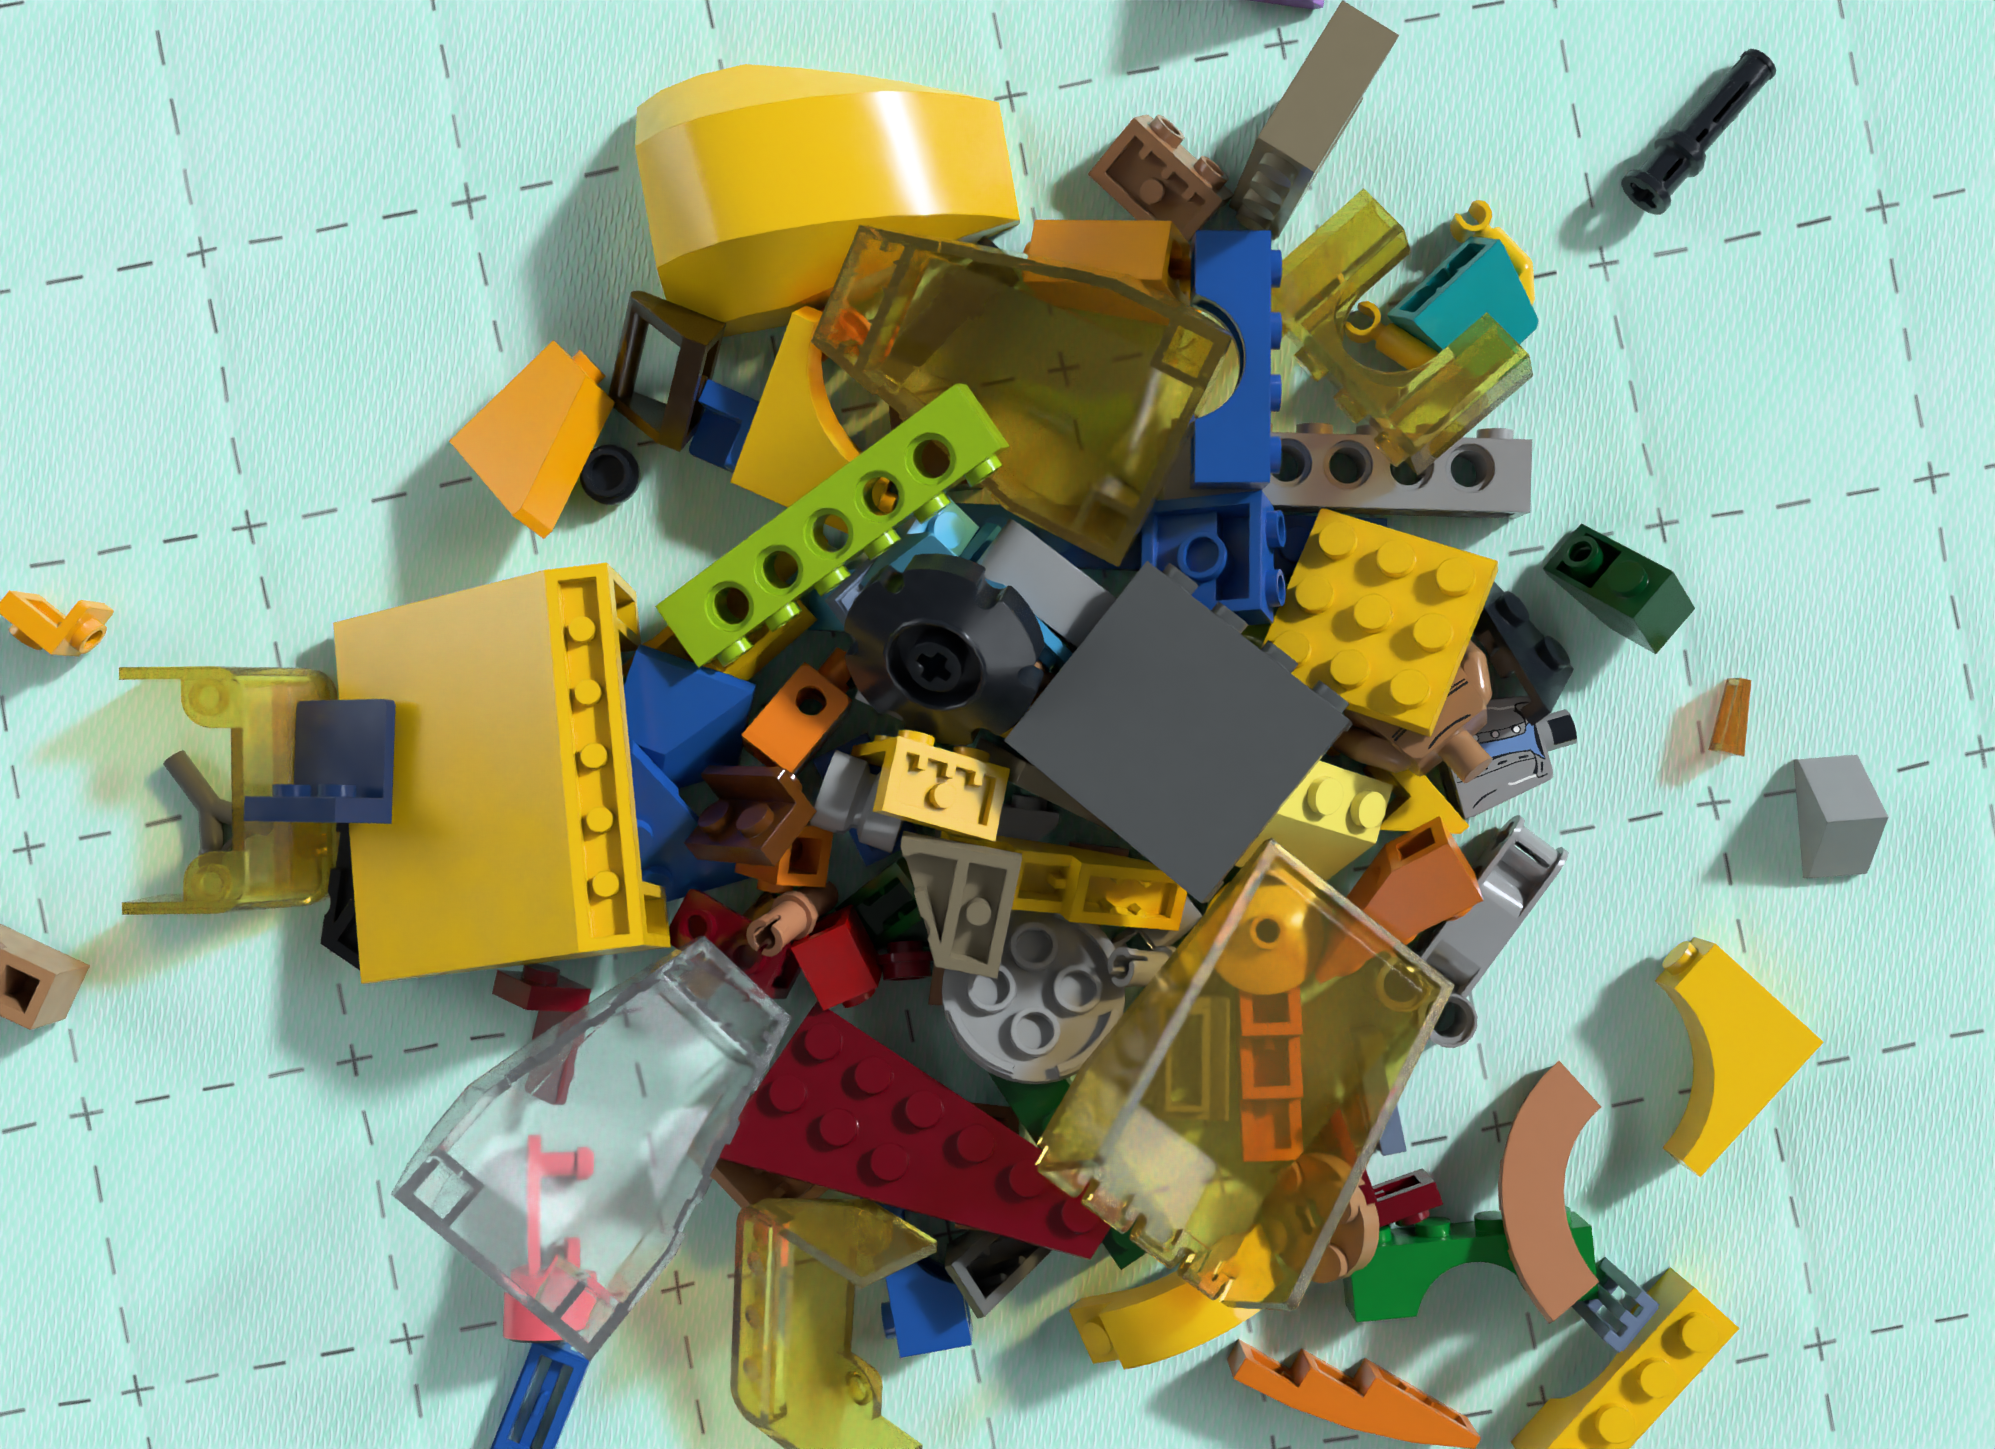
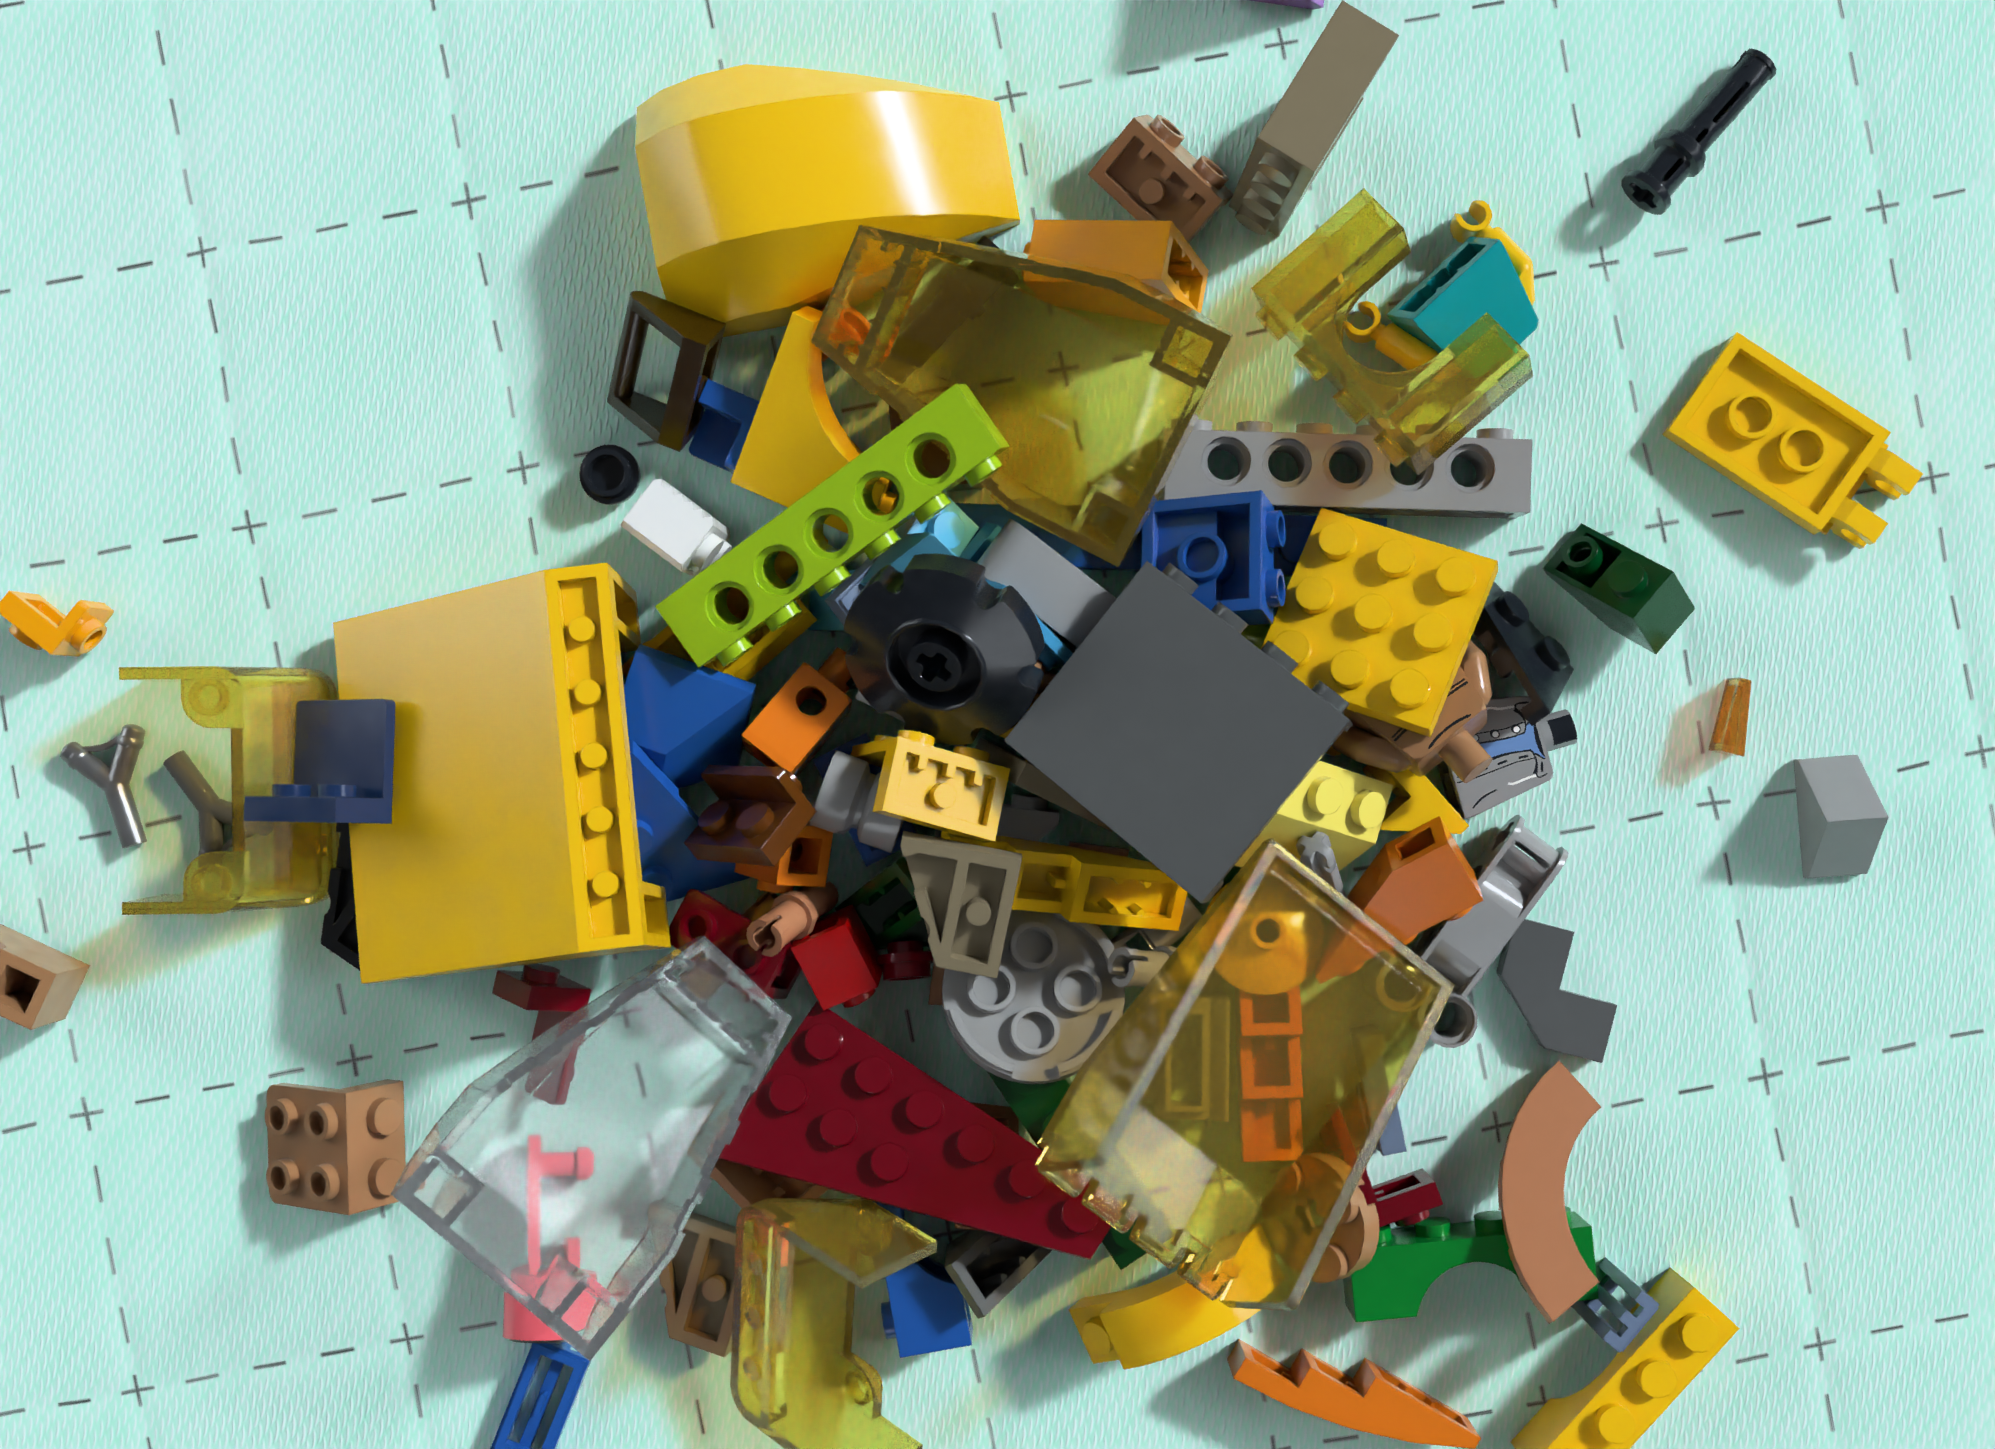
light orange slope [449,340,615,539] -> none
blue arch [1189,230,1282,489] -> none
yellow arch [1655,937,1824,1177] -> none
none -> flat silver piece [60,724,147,848]
none -> medium nougat bracket [265,1079,407,1215]
none -> white brick [620,479,733,577]
none -> dark tan wing [649,1201,765,1357]
none -> light grey axle [1296,831,1347,913]
none -> dark grey tile [1496,919,1617,1063]
none -> yellow tile [1662,332,1923,549]

